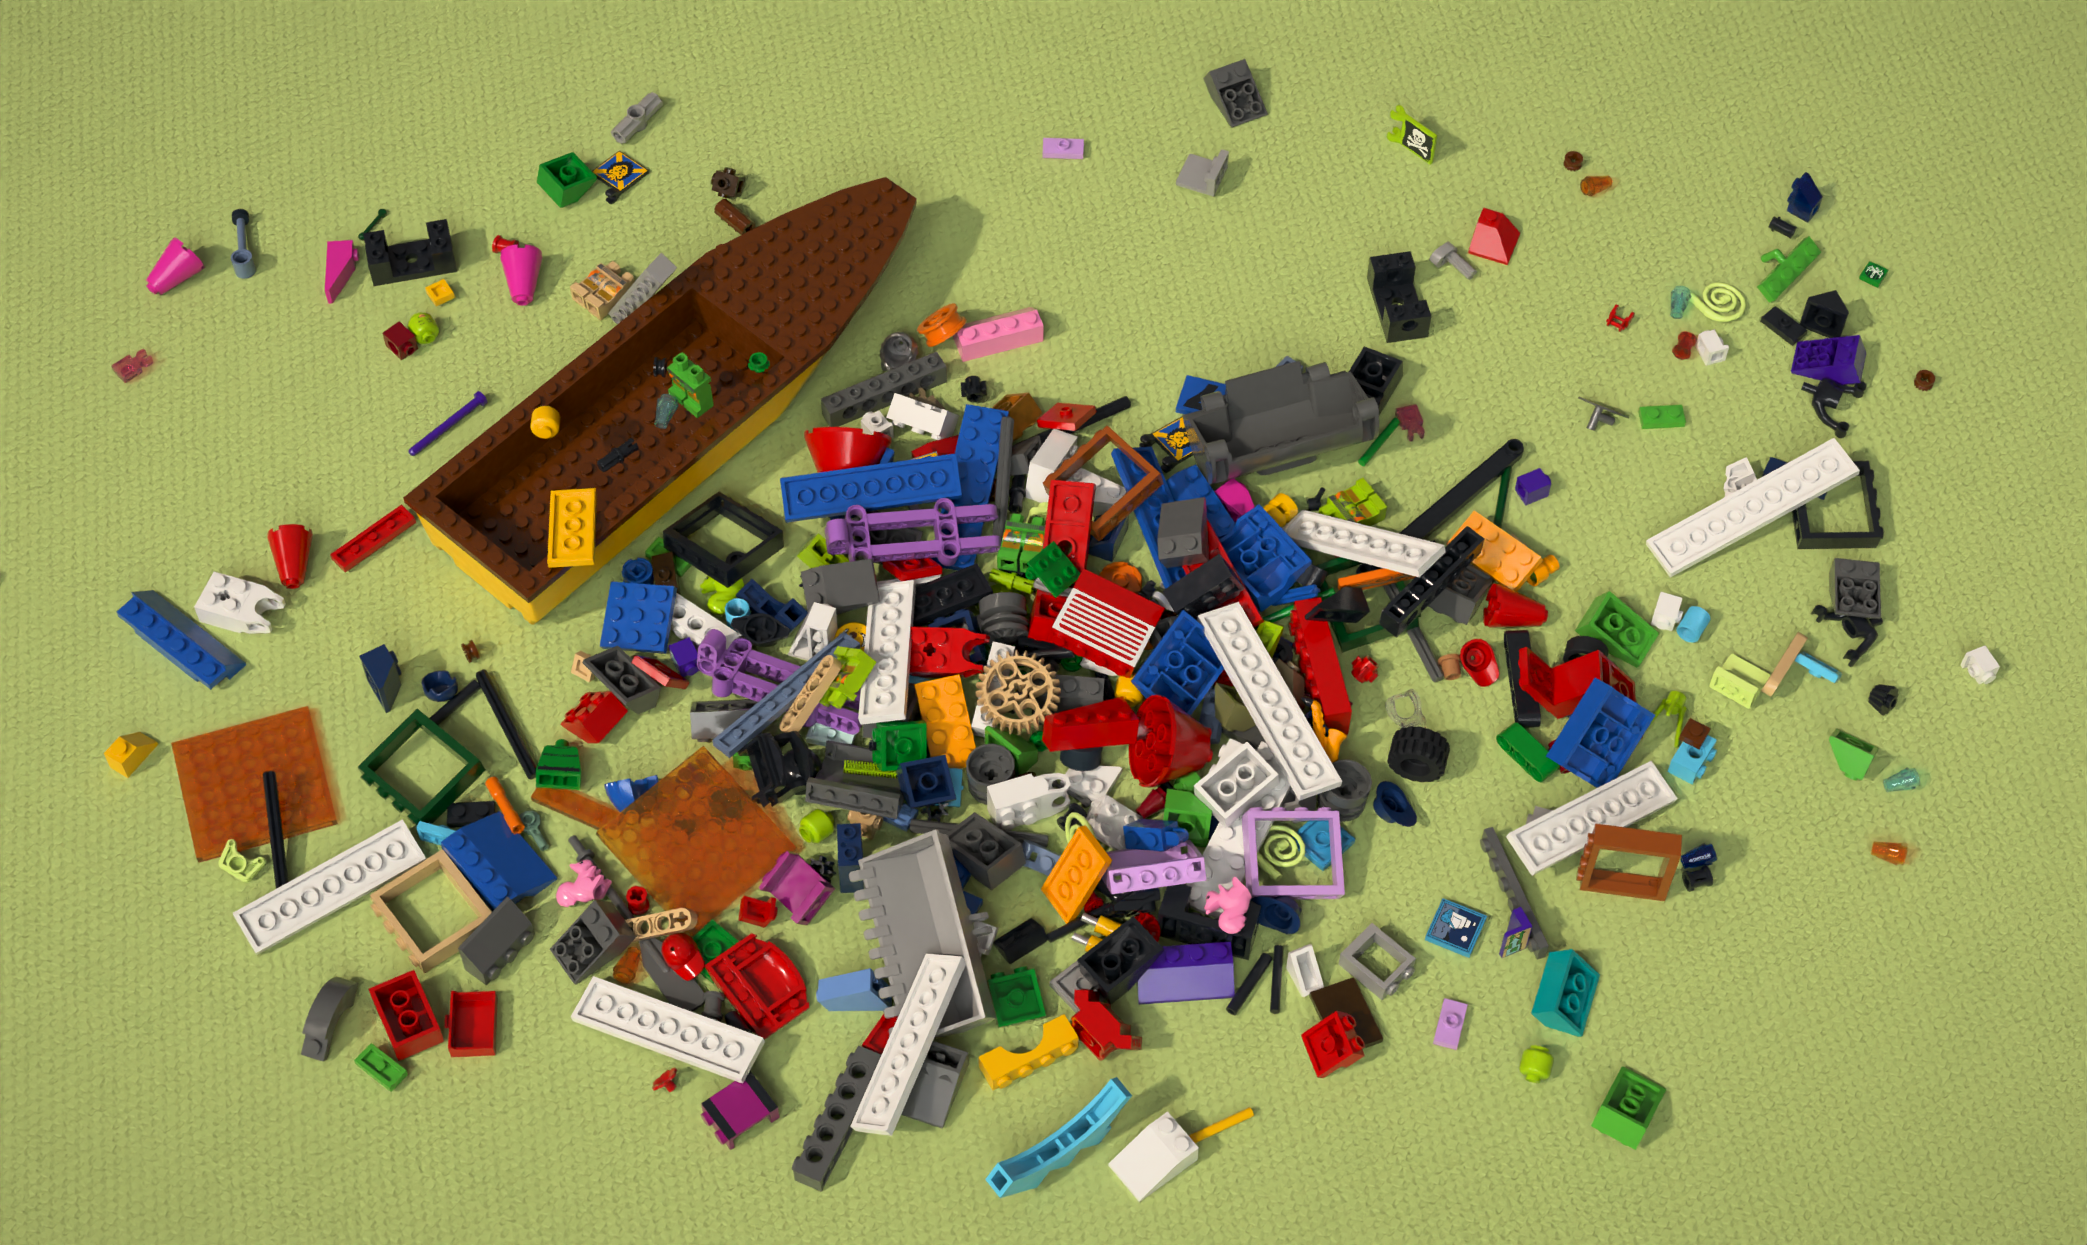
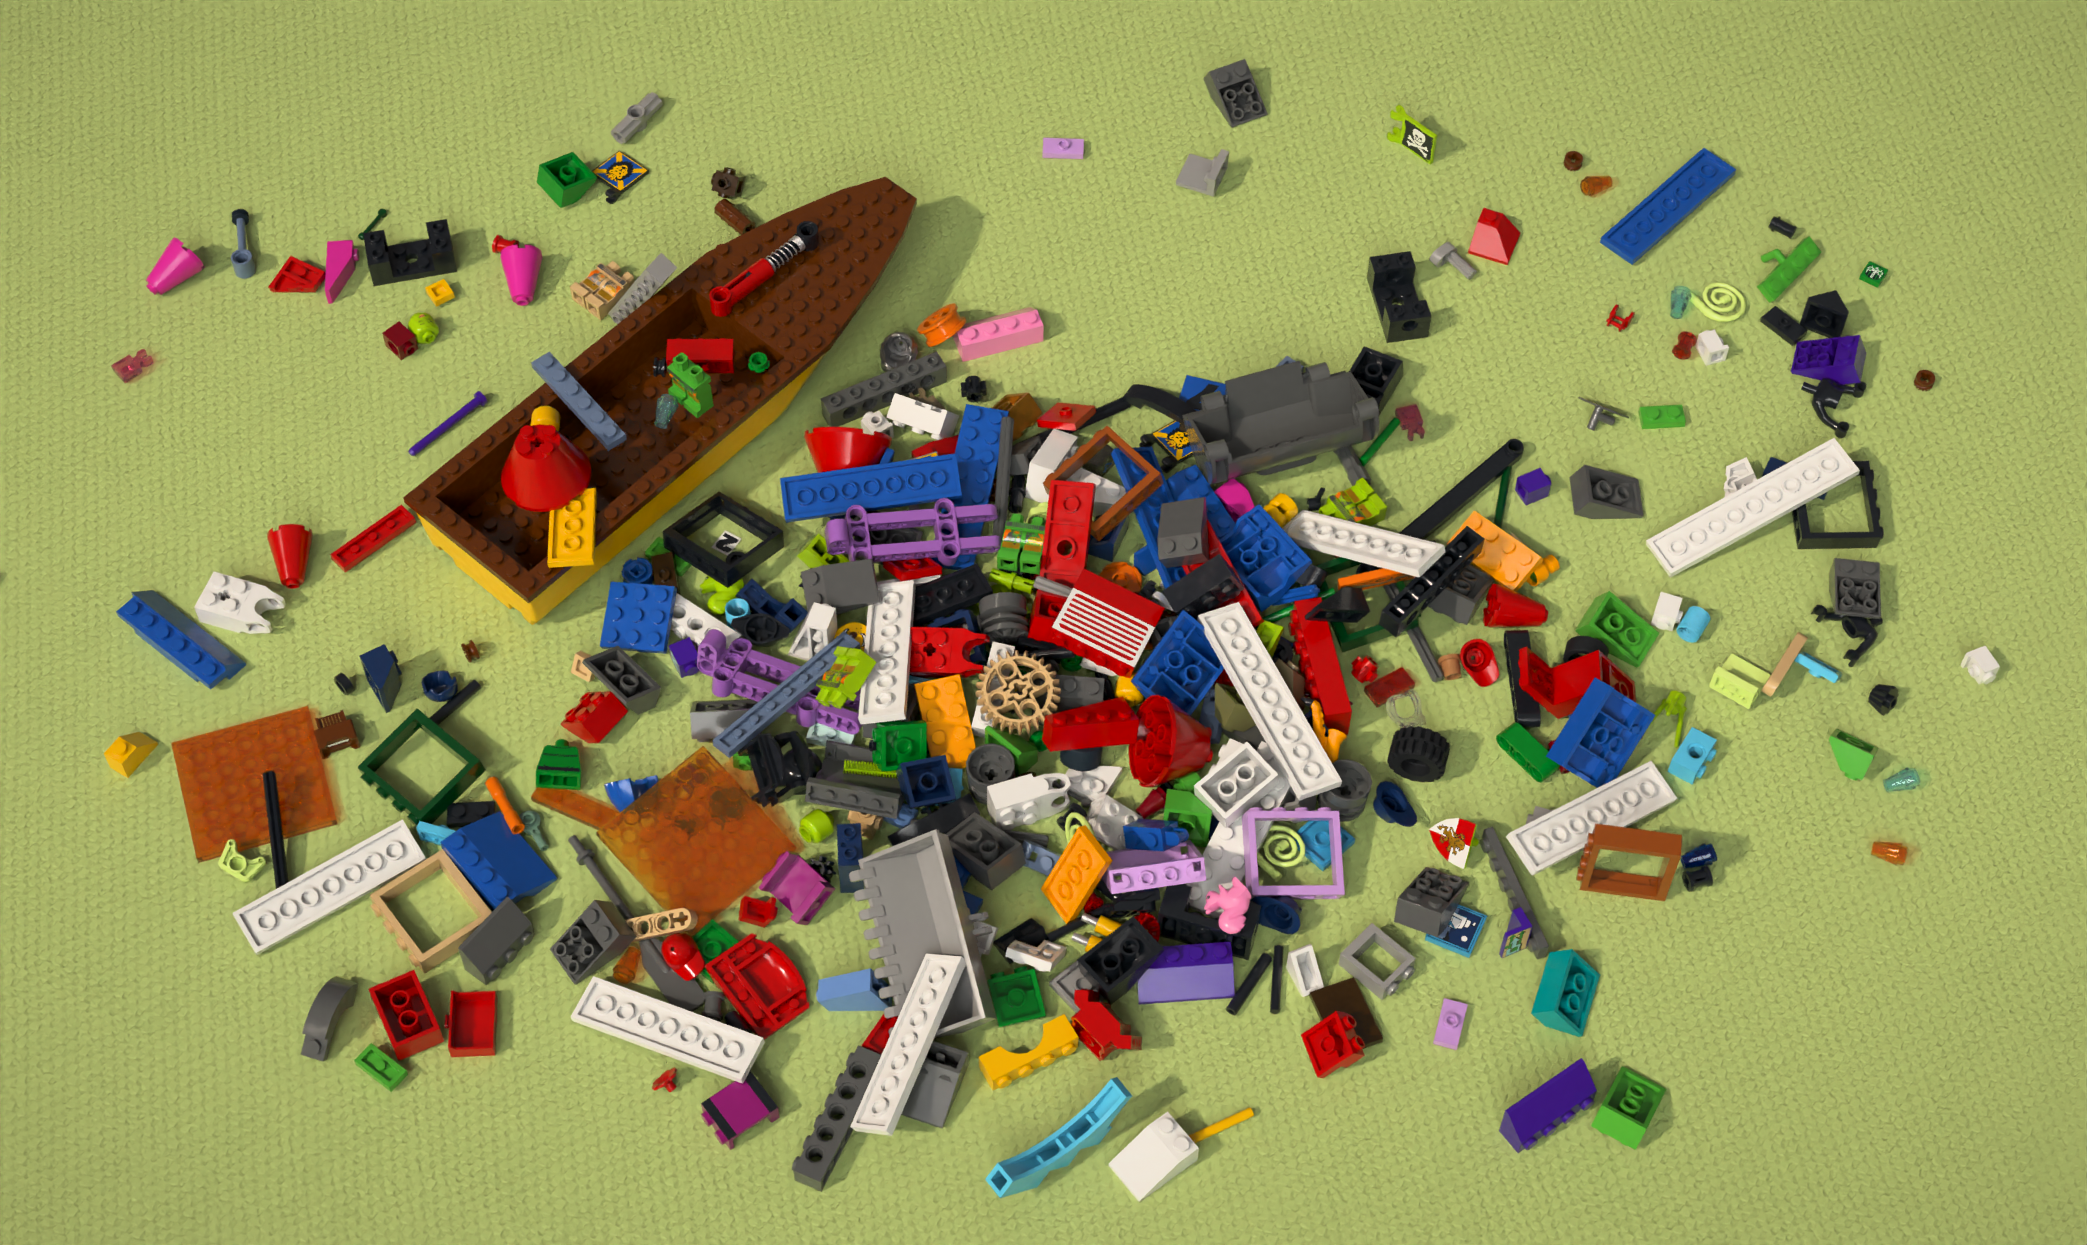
black axle [476,669,537,780] -> none
bright pink animal [556,860,612,907] -> none
black axle [597,438,639,472] -> none
red bush [626,886,649,916] -> none
red plate [631,656,689,689] -> none
tan beam [780,655,841,733] -> none
green hinge [1025,541,1081,598] -> none
lime head [1519,1045,1554,1083] -> none
reddish brown plate [1679,718,1711,750] -> none
clear blue slope [1787,172,1823,223] -> none
none -> red wing [268,256,326,292]
none -> reddish brown piece [314,710,361,759]
none -> black tile [334,672,355,695]
none -> red cone [501,424,592,512]
none -> sand blue plate [531,352,627,451]
none -> red brick [666,338,735,374]
none -> piece [709,221,819,317]
none -> sticker [711,530,741,556]
none -> black slope [887,793,981,846]
none -> white plate [1005,940,1067,972]
none -> clear smoke brick [1082,445,1115,477]
none -> black slope [1122,384,1196,433]
none -> blue slope [1134,545,1157,576]
none -> dark grey axle [1333,446,1372,486]
none -> clear red plate [1364,667,1415,708]
none -> dark grey slope [1394,867,1469,938]
none -> shield [1429,818,1479,869]
none -> dark purple slope [1499,1058,1597,1153]
none -> dark grey slope [1569,465,1644,519]
none -> blue plate [1600,148,1736,265]

